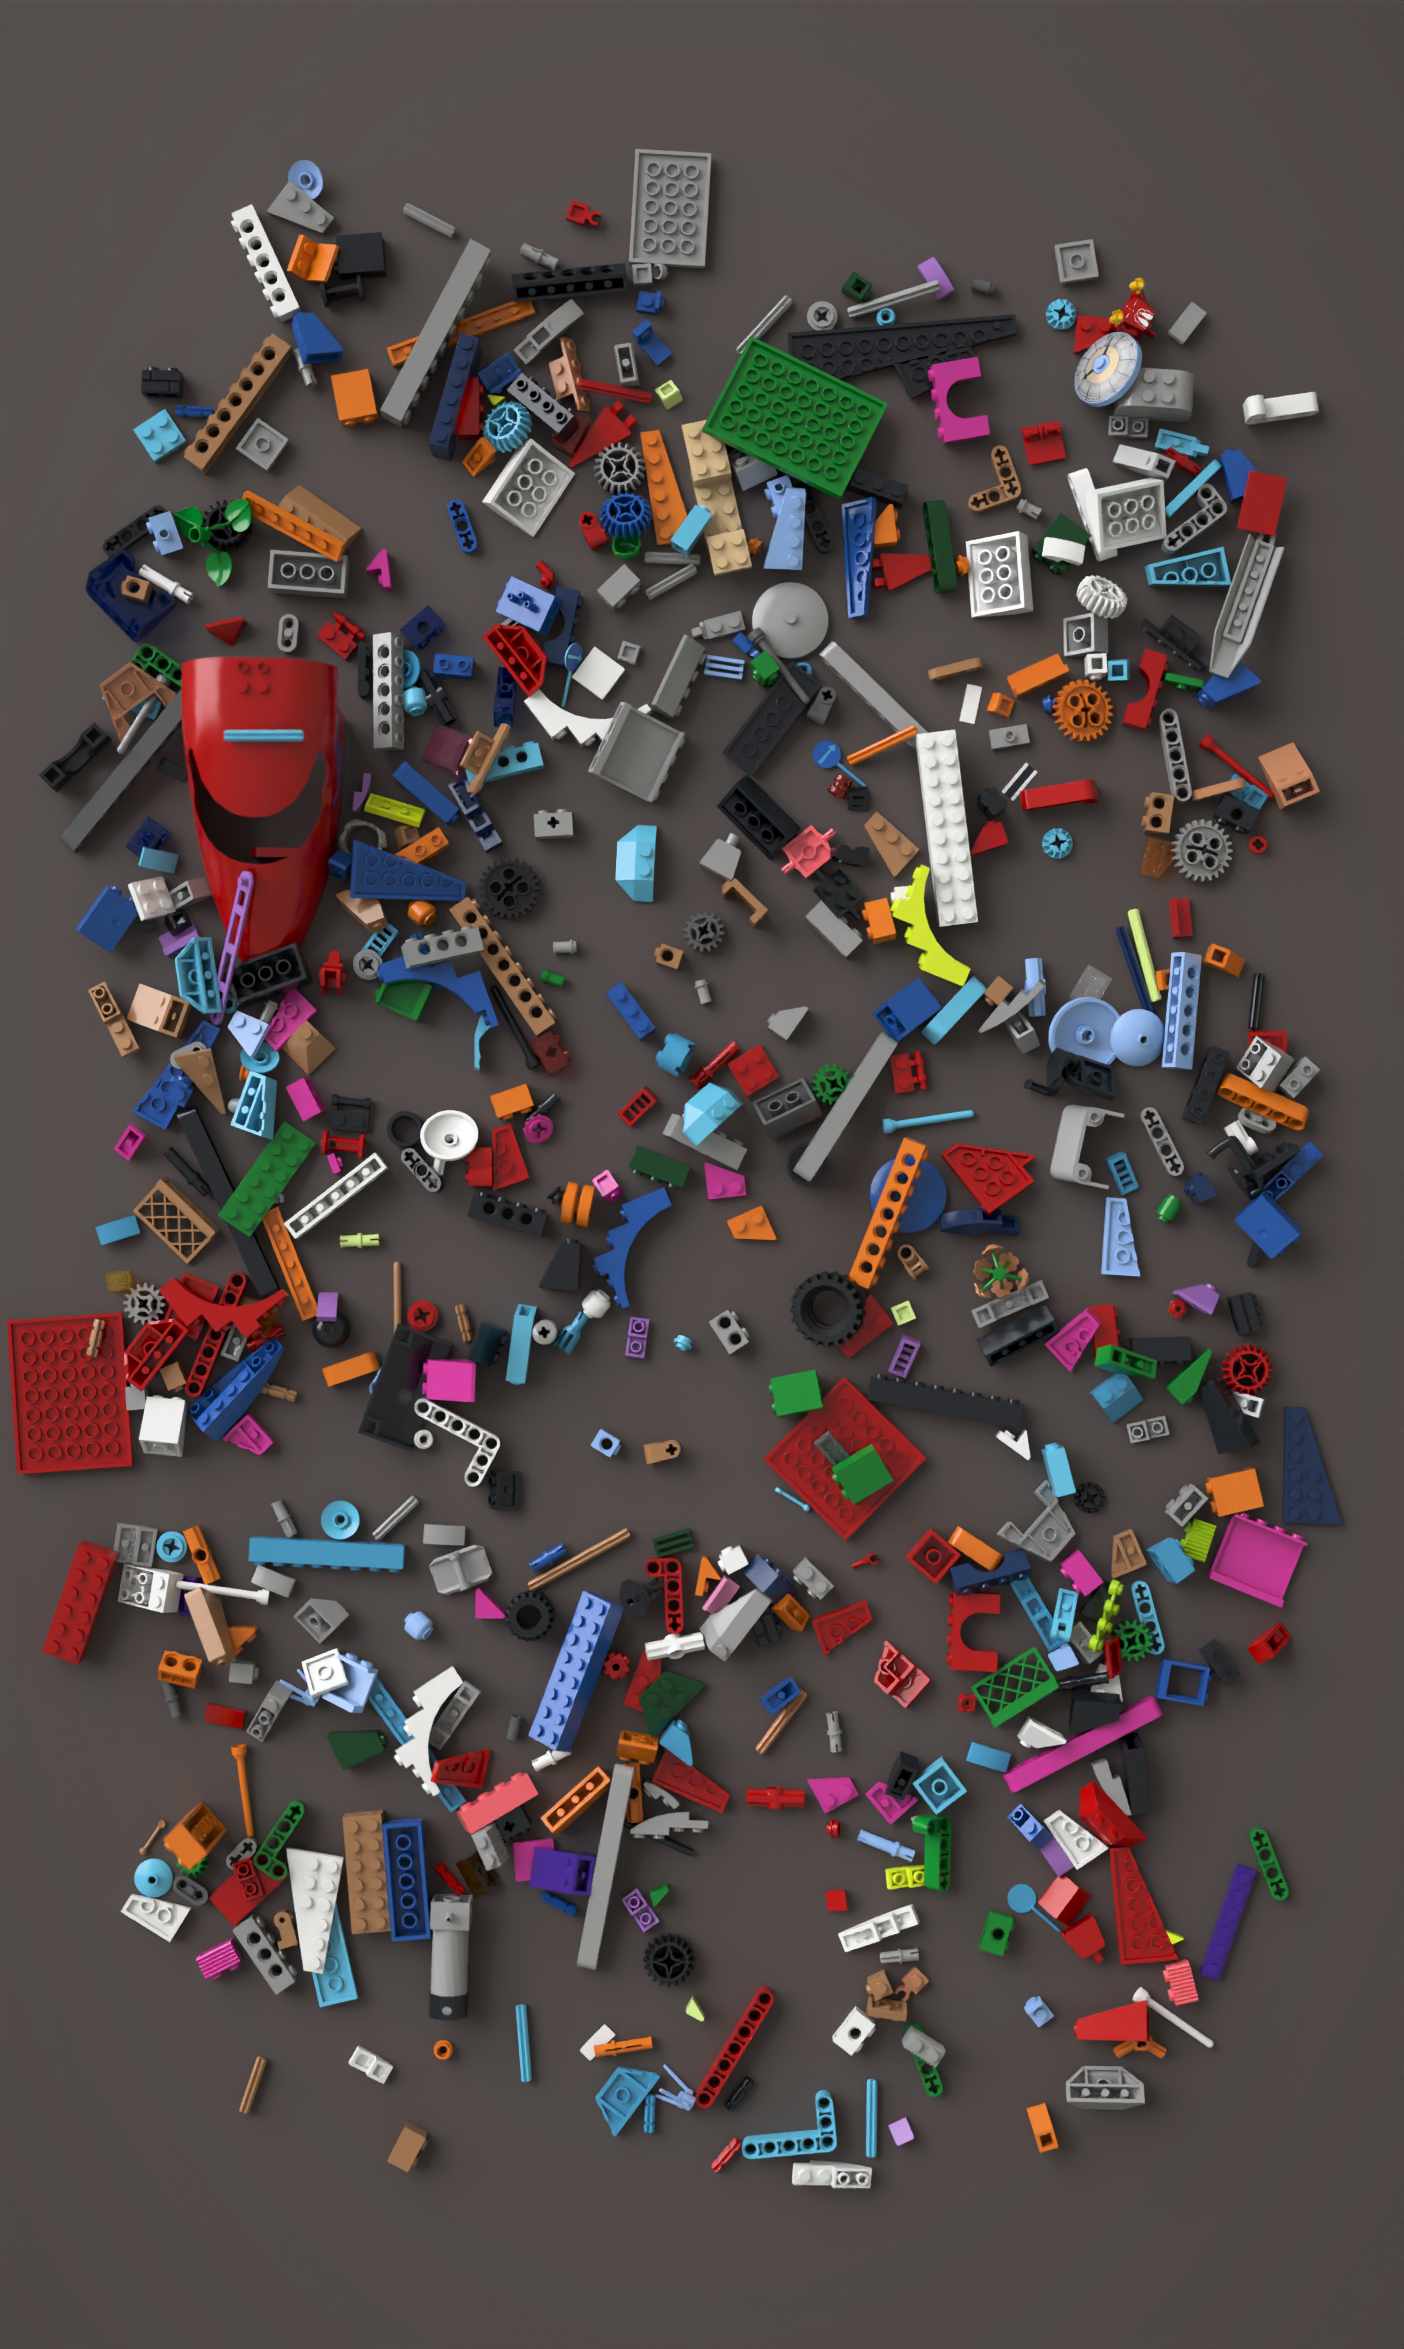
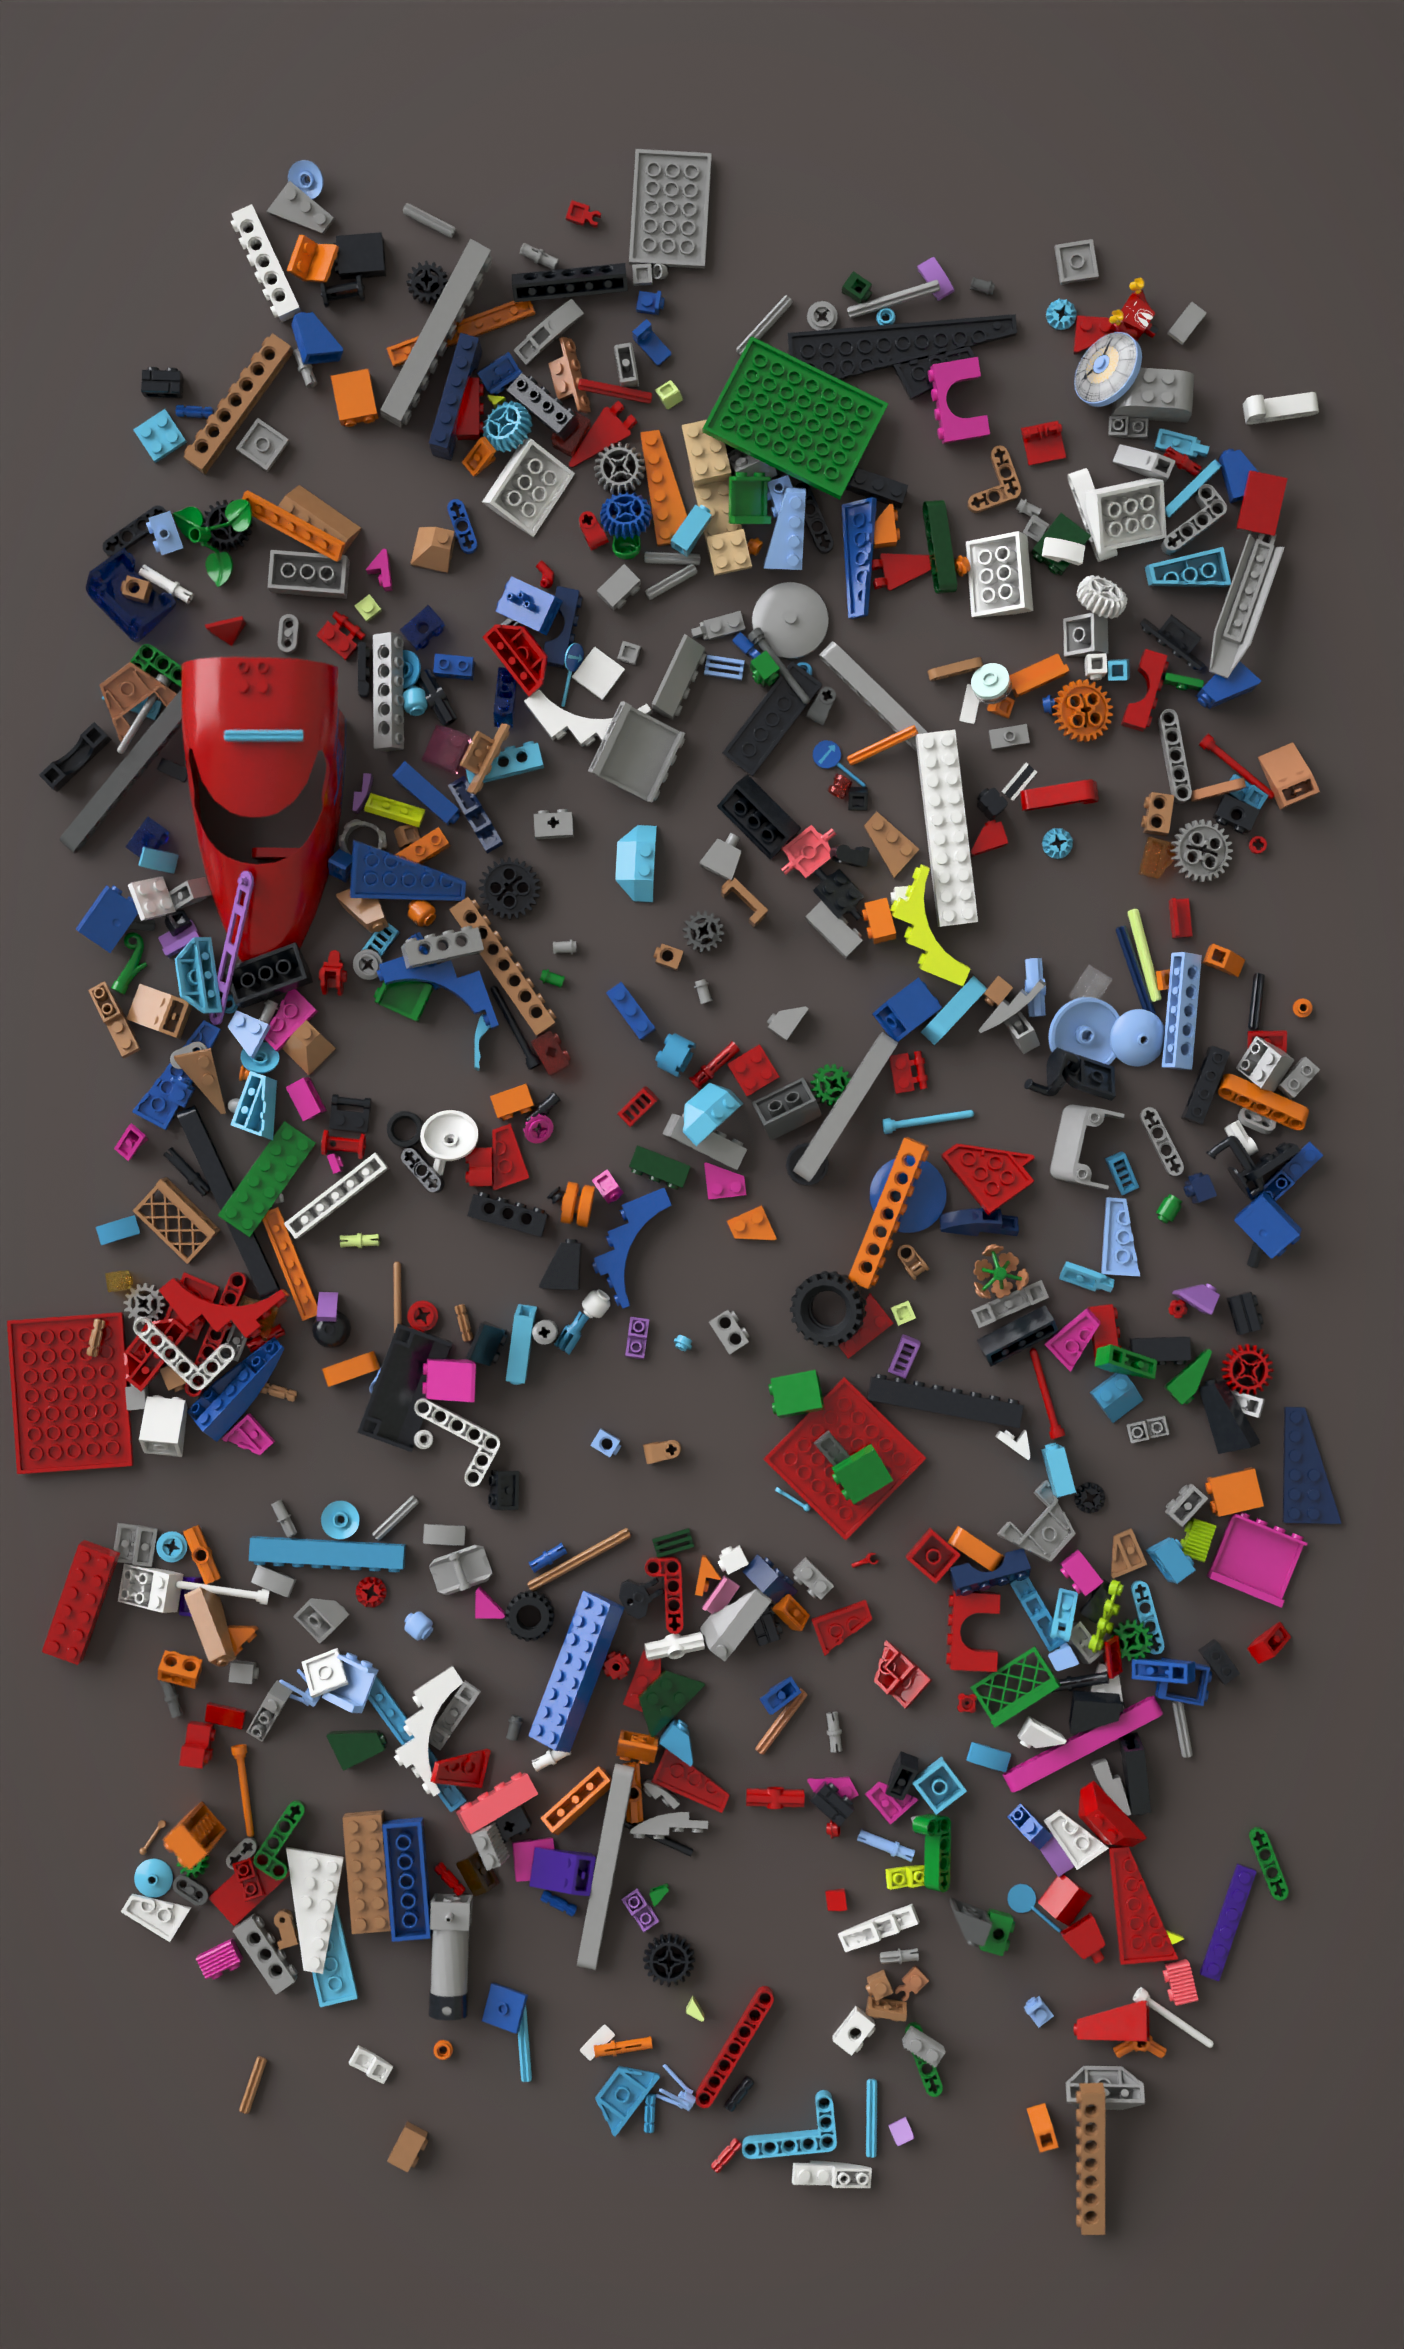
none -> green plant [111,932,147,995]
none -> white beam [133,1317,235,1390]
none -> red brick [179,1721,216,1769]
none -> yellowish green plate [355,594,382,622]
none -> red gear [356,1577,387,1608]
none -> black gear [407,261,448,304]
none -> medium nougat slope [411,527,456,573]
none -> blue plate [482,1983,528,2034]
none -> green panel [729,472,771,524]
none -> black brick [810,1781,854,1827]
none -> dark grey slope [949,1898,992,1947]
none -> light aqua piece [971,663,1012,704]
none -> light grey plate [1023,514,1050,542]
none -> red piece [1030,1348,1065,1439]
none -> medium azure hinge [1059,1261,1115,1293]
none -> medium nougat brick [1076,2083,1105,2235]
none -> blue slope [1132,1659,1195,1684]
none -> light grey axle [1172,1701,1193,1758]
none -> orange plate [1293,998,1312,1018]

